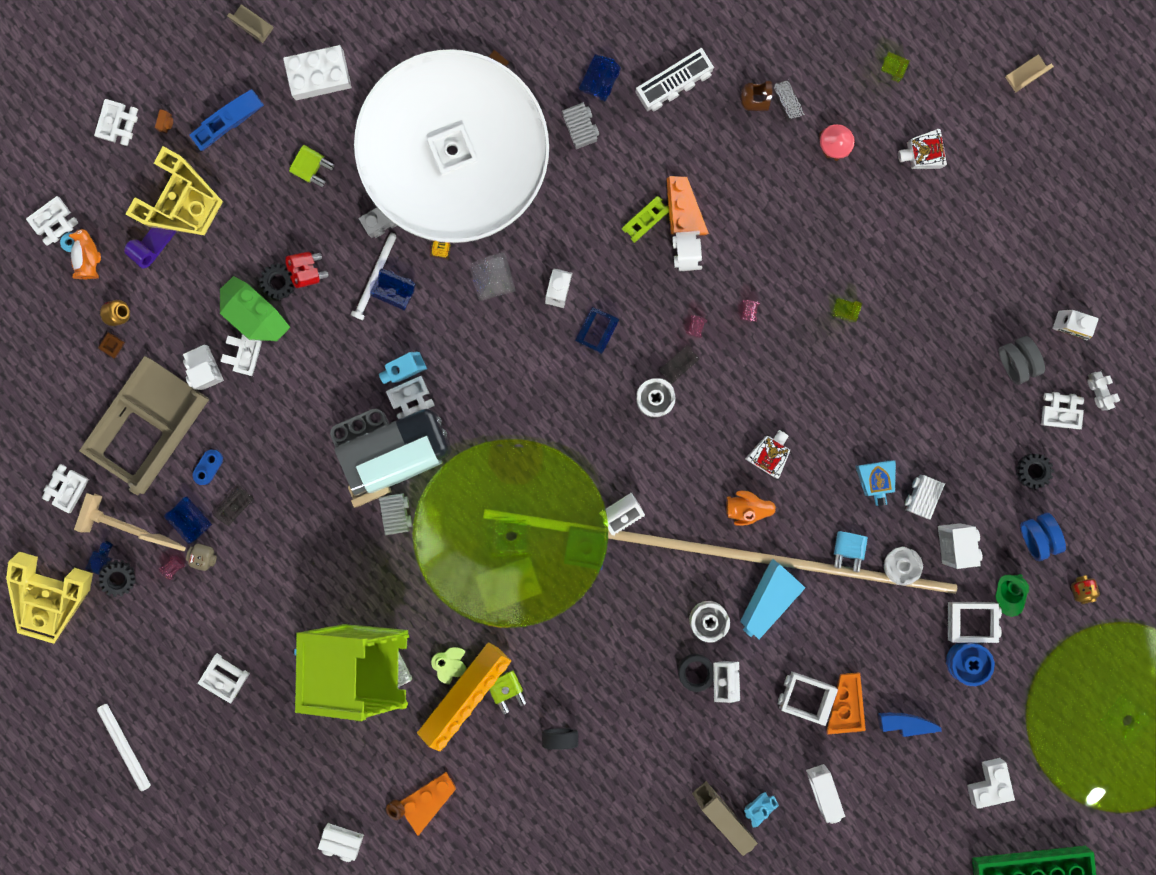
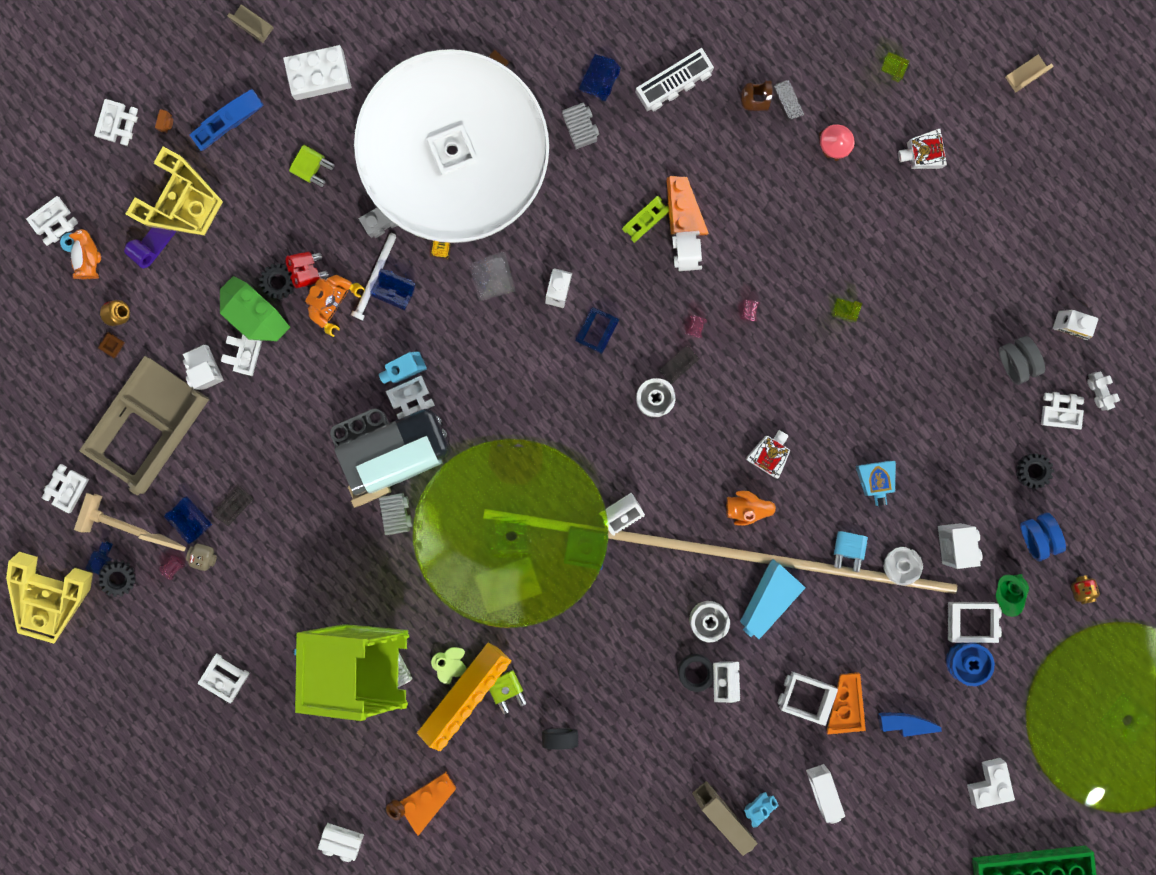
white axle [97,704,150,791] -> none
blue plate [193,450,223,485] -> none
white brick [905,475,945,519] -> none
none -> orange torso [305,275,365,337]

